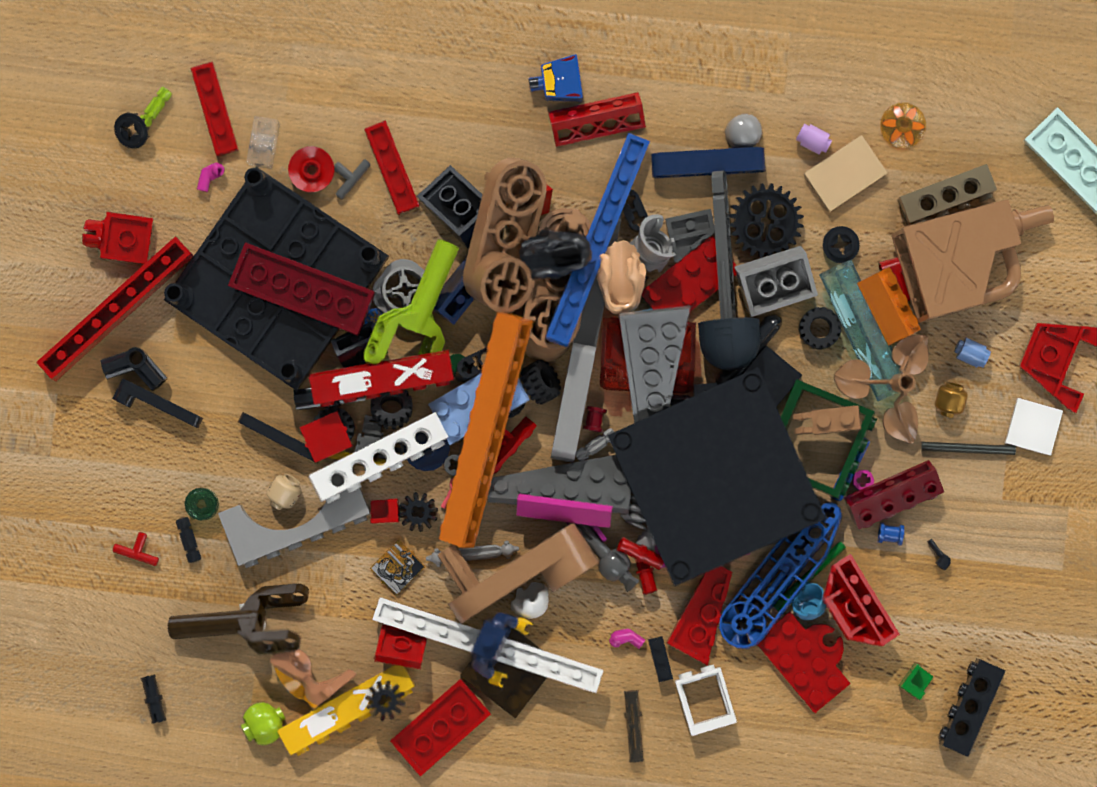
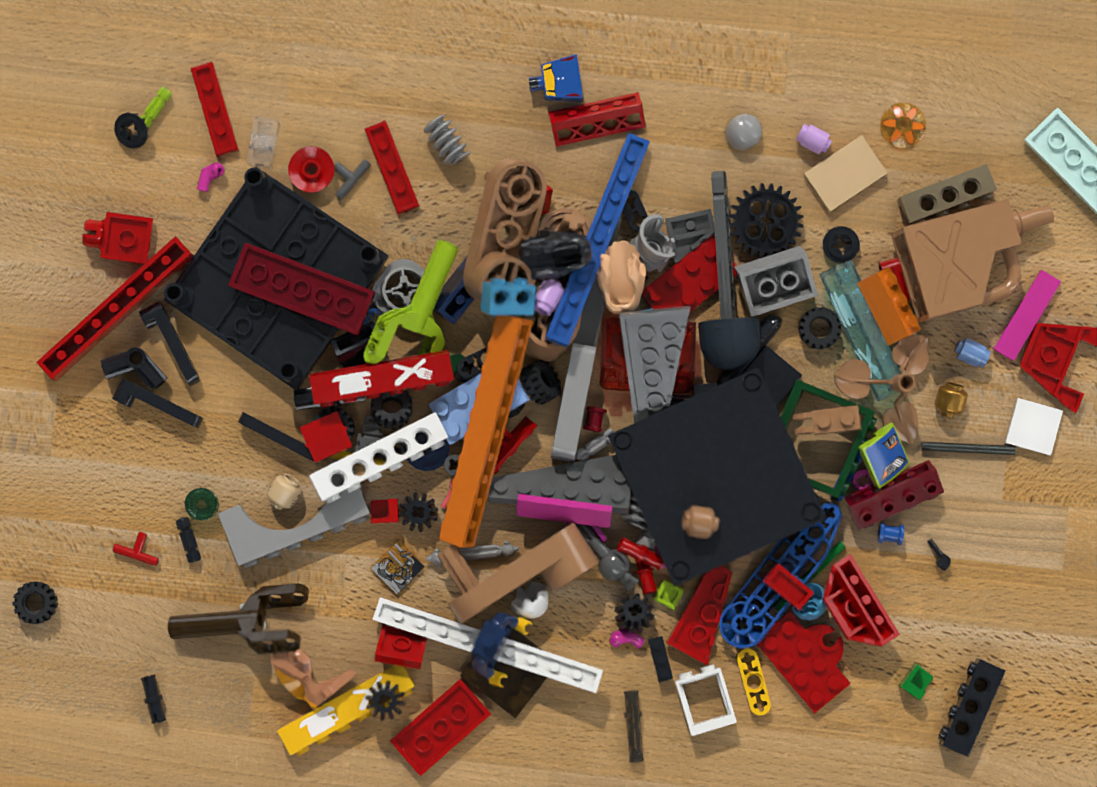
lime plant [240,702,286,745] -> none
black slope [417,165,483,249] -> none
dark blue beam [651,147,766,178] -> none
none -> black tyre [12,582,58,624]
none -> black beam [139,301,201,386]
none -> light grey piece [423,114,472,166]
none -> dark azure brick [481,278,536,315]
none -> lavender brick [534,279,564,316]
none -> black gear [614,593,654,633]
none -> lime tile [653,579,685,610]
none -> medium nougat head [682,506,719,539]
none -> yellow beam [737,649,771,715]
none -> red tile [763,563,814,611]
none -> slope [858,422,910,489]
none -> dark pink tile [993,270,1061,361]

